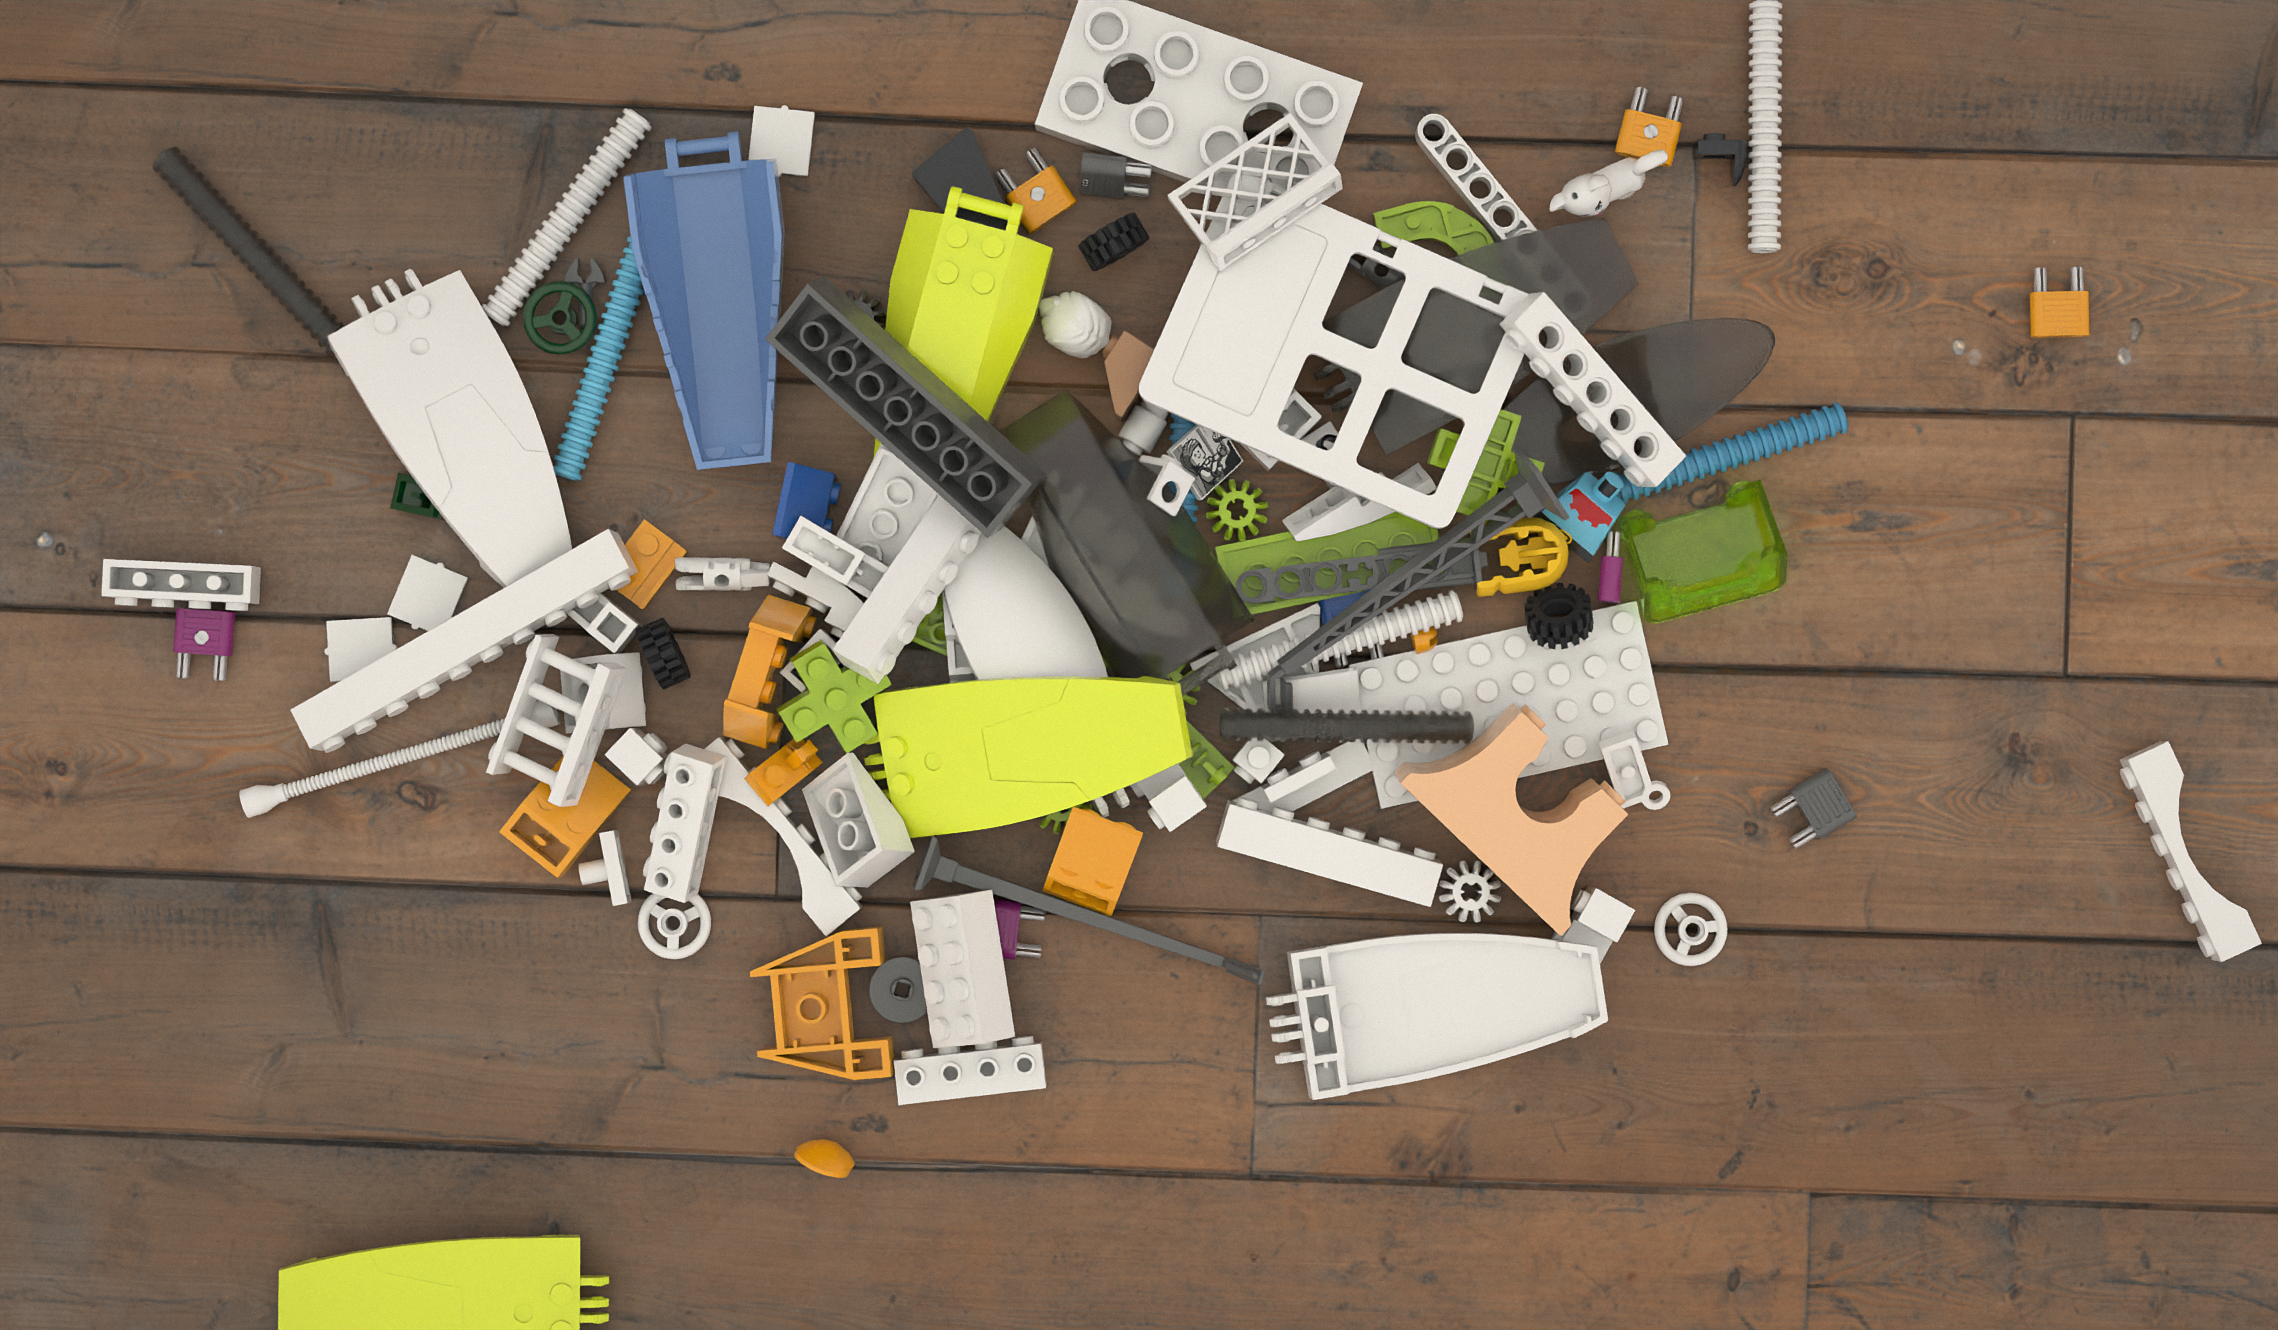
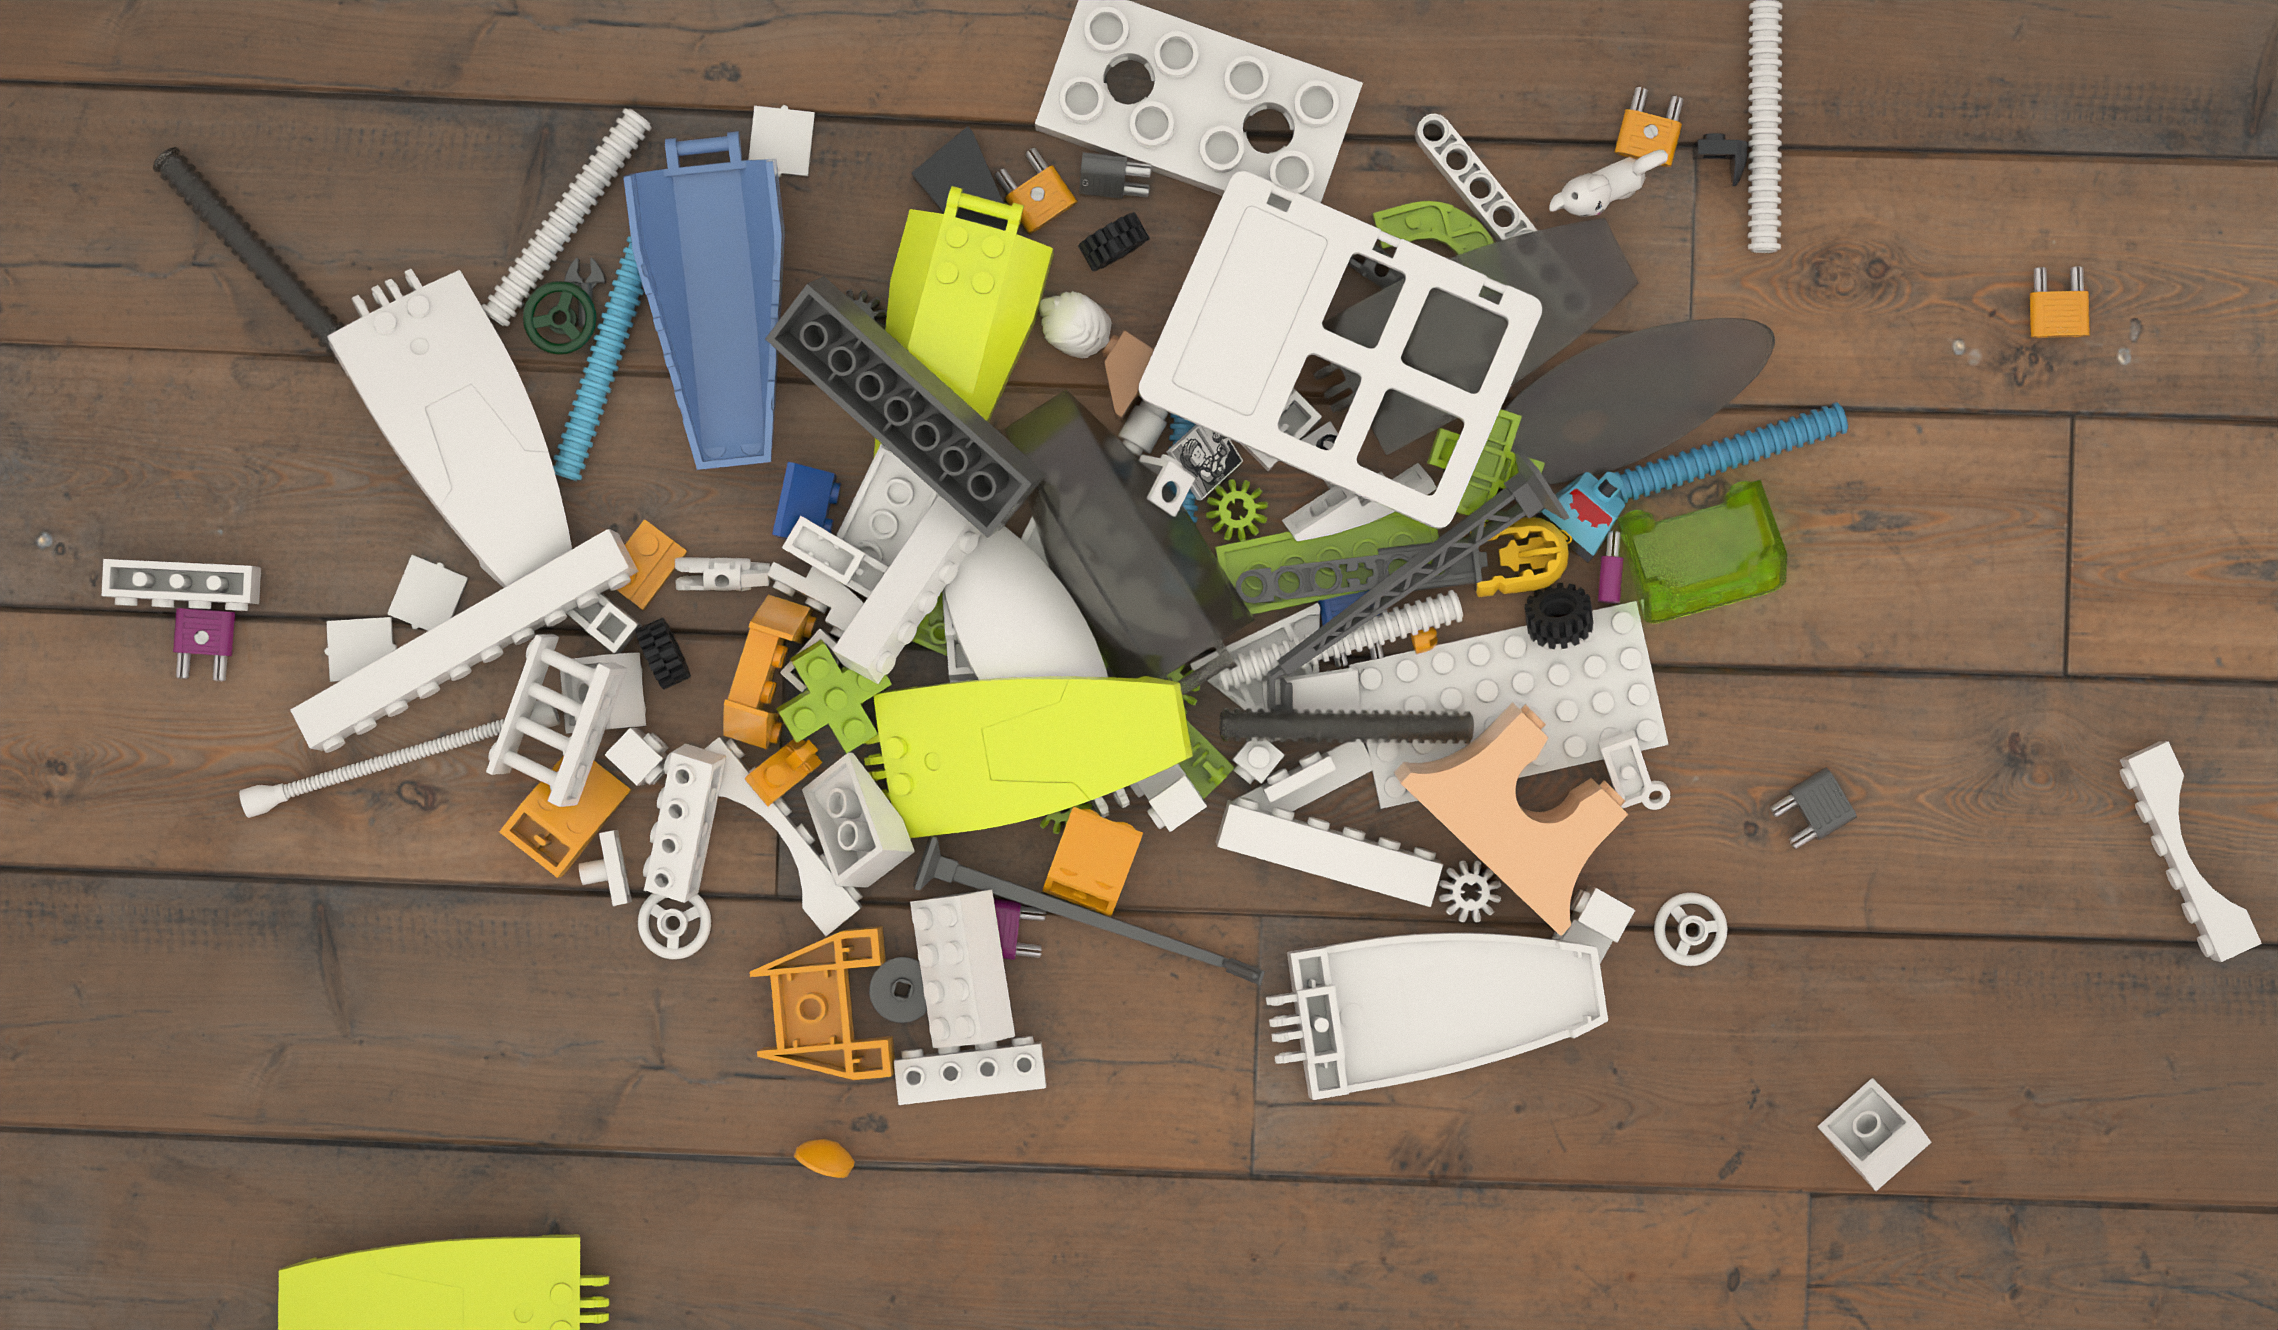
dark green slope [390,473,446,521] -> none
white fence [1168,113,1343,271] -> none
white brick [1499,292,1686,487] -> none
none -> white slope [1817,1078,1931,1191]

